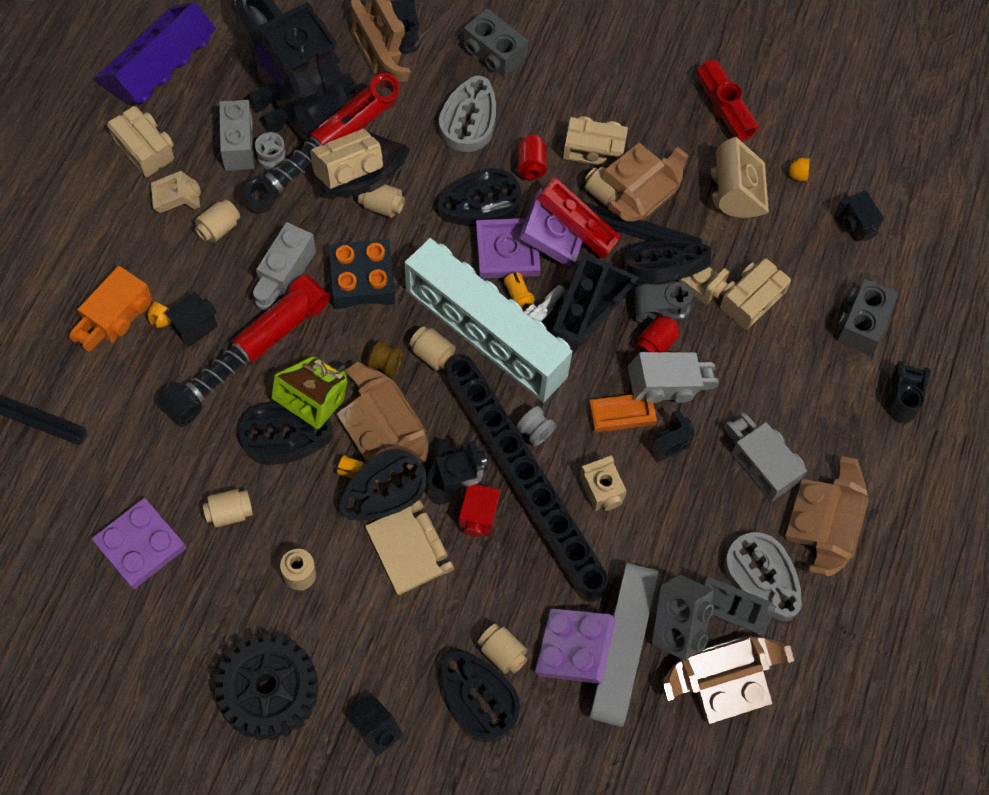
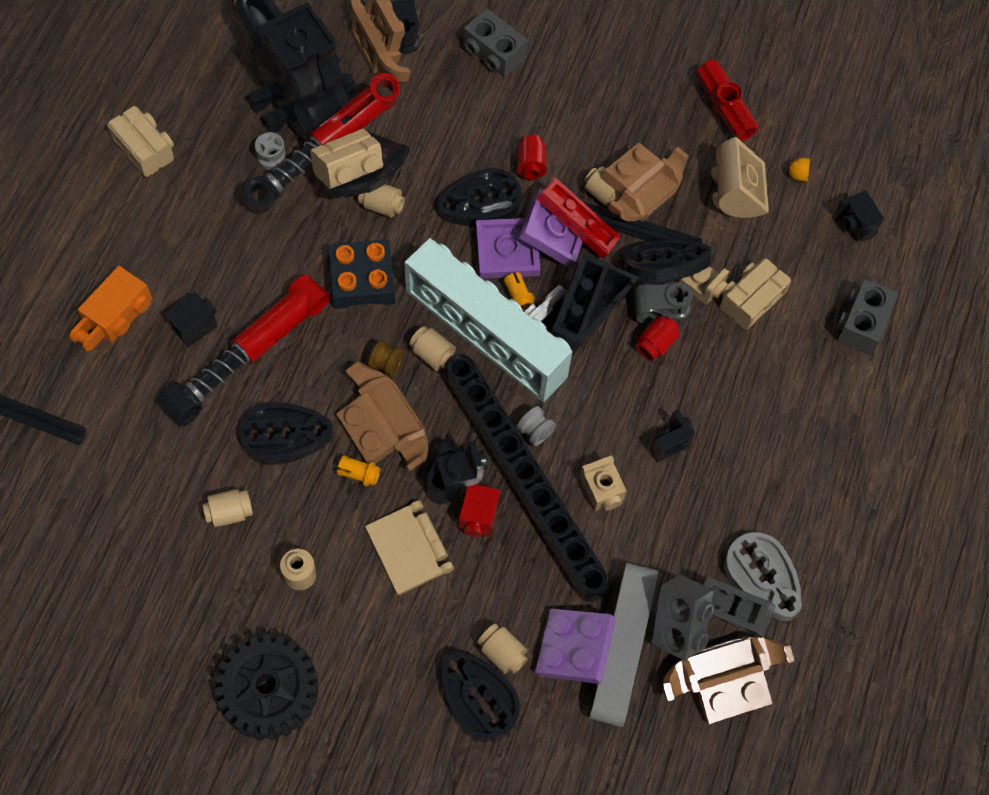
medium lavender plate [91,498,186,590] -> none
dark purple slope [93,2,216,104] -> none
light orange hinge [147,302,169,328] -> none
tan bracket [151,171,201,213] -> none
tan brick [195,199,240,243] -> none
light grey brick [219,100,255,171] -> none
light grey brick [253,222,316,310] -> none
torso [271,357,348,429] -> none
black piece [340,446,427,520] -> none
black bracket [344,693,403,756] -> none
light grey piece [439,76,496,152] -> none
tan brick [563,116,628,167] -> none
orange tile [589,394,657,433] -> none
light grey brick [628,352,719,403] -> none
light grey brick [724,412,807,502] -> none
medium nougat plate [786,456,869,576] -> none
black piece [888,361,931,424] -> none

